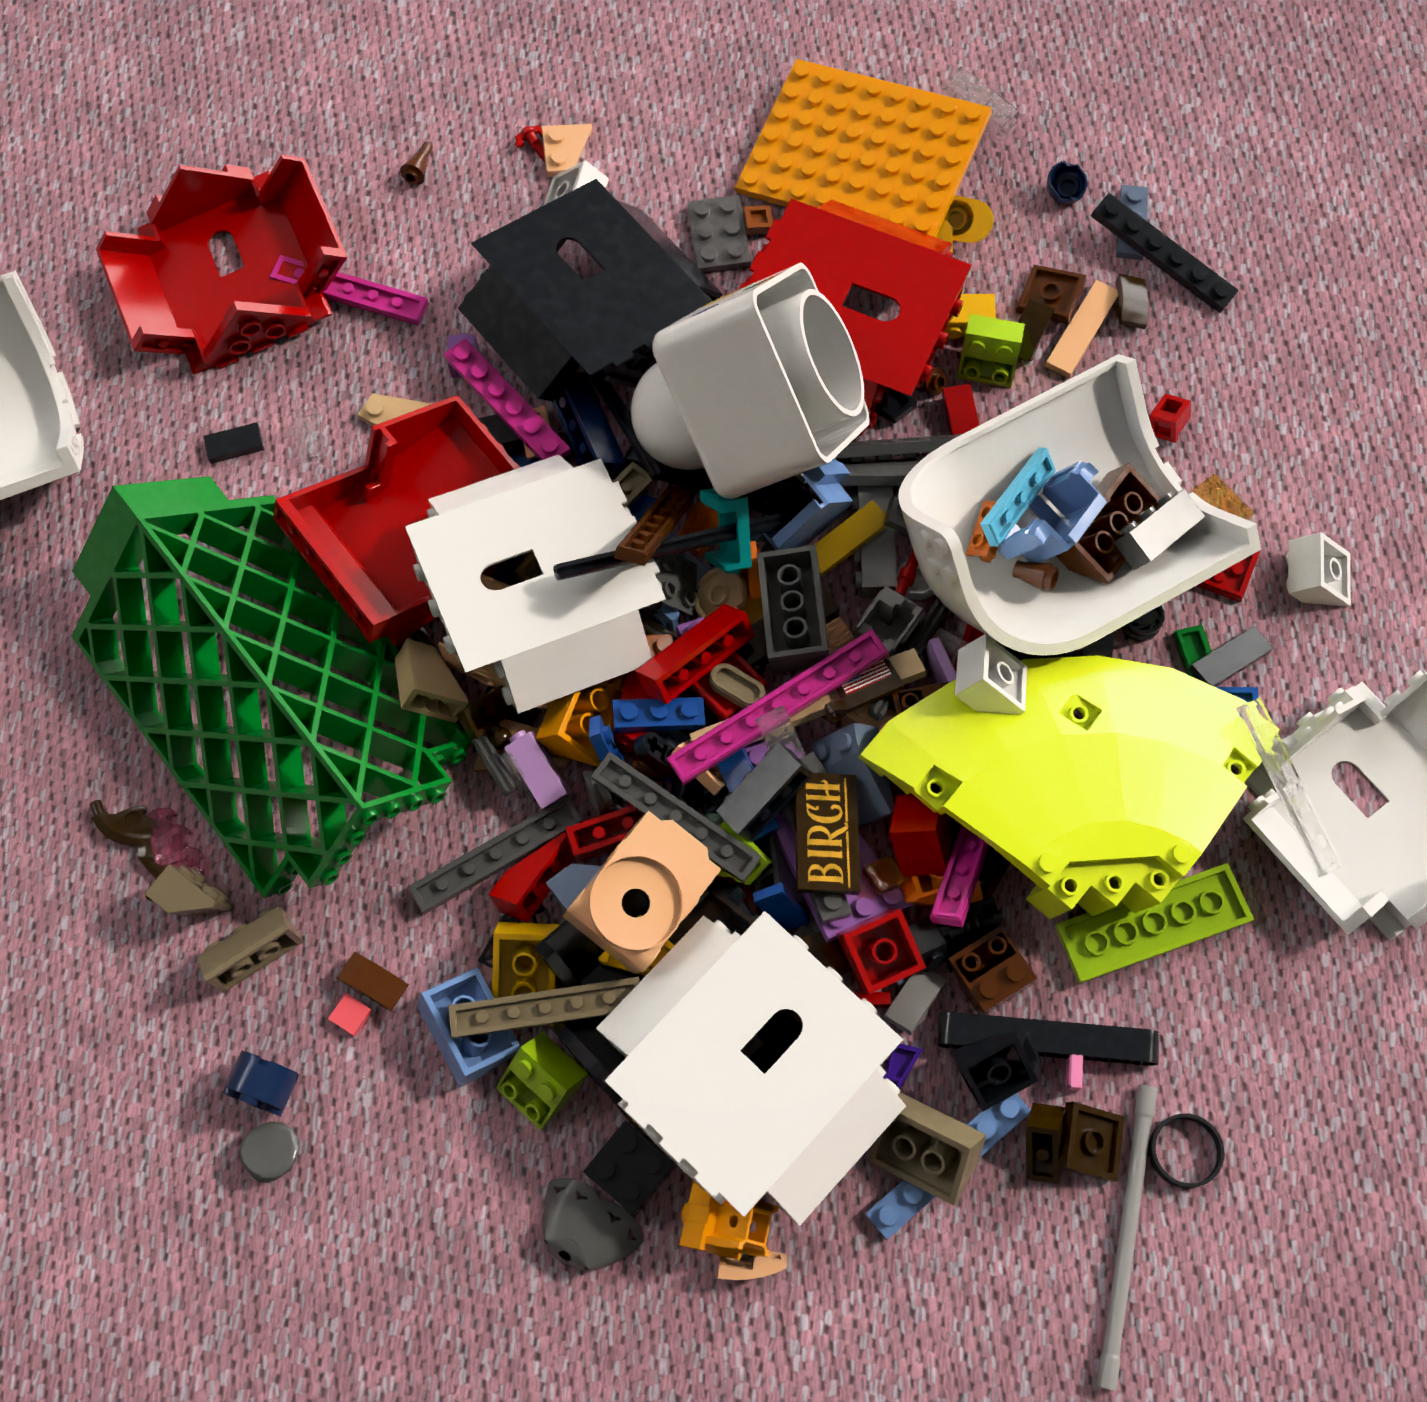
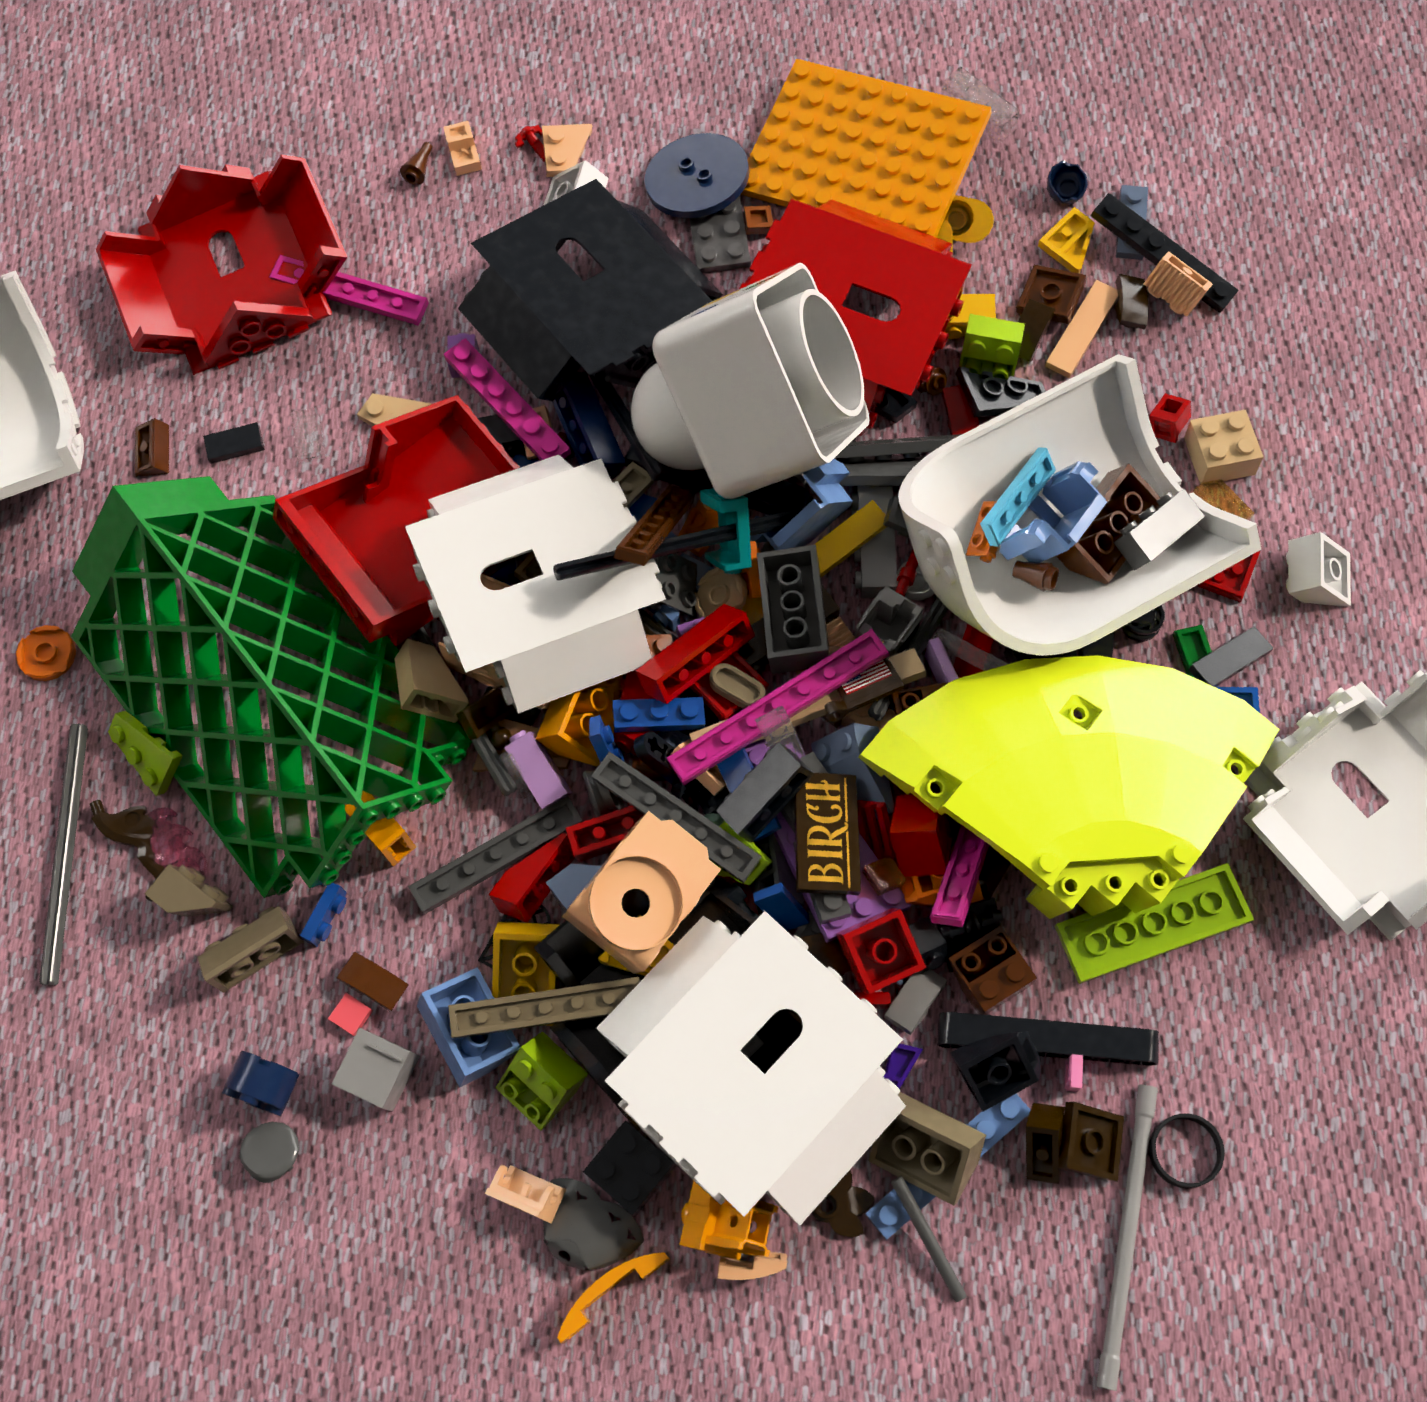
white slope [955,634,1027,715] -> none
clear tile [1236,697,1342,877] -> none
none -> orange tile [16,625,76,681]
none -> dark grey axle [39,723,88,986]
none -> lime wing [108,710,183,796]
none -> reddish brown slope [135,418,169,477]
none -> blue plate [300,883,347,947]
none -> light grey piece [331,1028,420,1111]
none -> light orange slope [345,791,416,867]
none -> light nougat slope [443,121,482,176]
none -> light nougat hinge [485,1165,566,1223]
none -> light orange slope [557,1252,670,1343]
none -> dark blue plate [644,133,750,218]
none -> dark brown plate [812,1170,875,1237]
none -> red tile [857,800,896,860]
none -> dark grey bar [891,1176,967,1302]
none -> black wing [955,366,1046,417]
none -> yellow wing [1038,207,1095,274]
none -> light nougat brick [1143,251,1213,316]
none -> tan brick [1184,409,1263,485]

